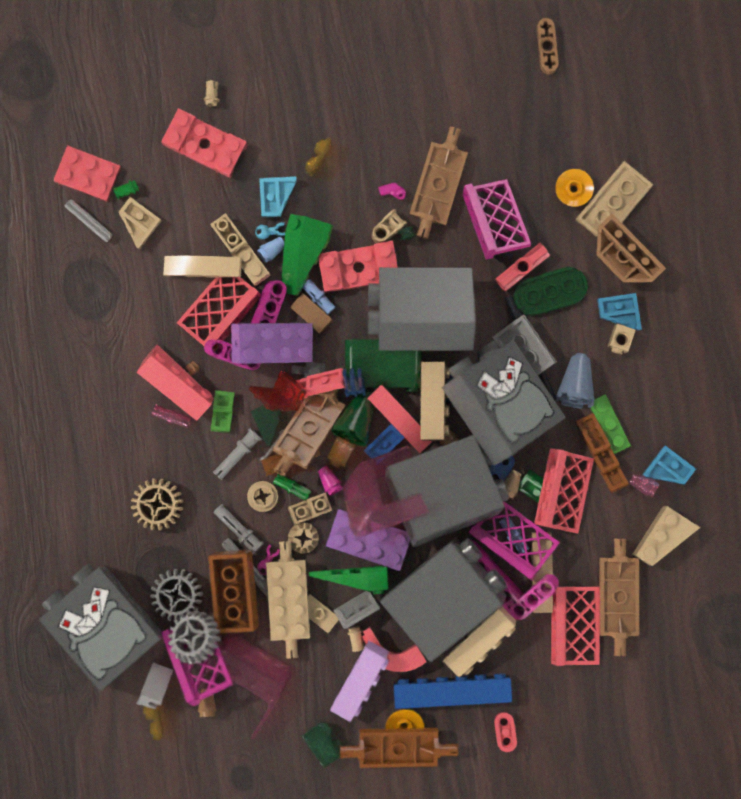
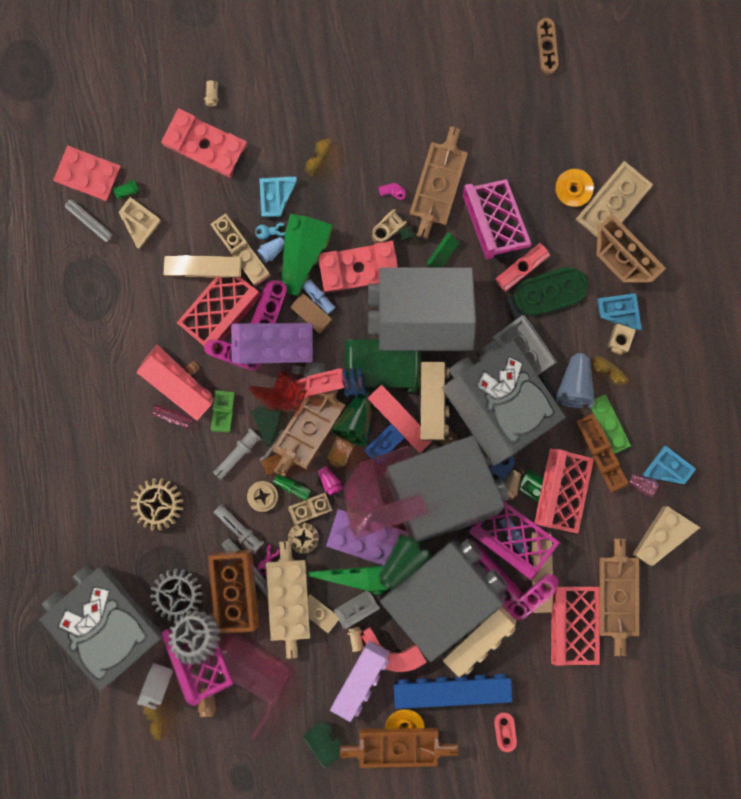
none -> dark green cone [378,534,431,589]
none -> green slope [426,233,459,268]
none -> clear yellow slope [592,355,629,386]

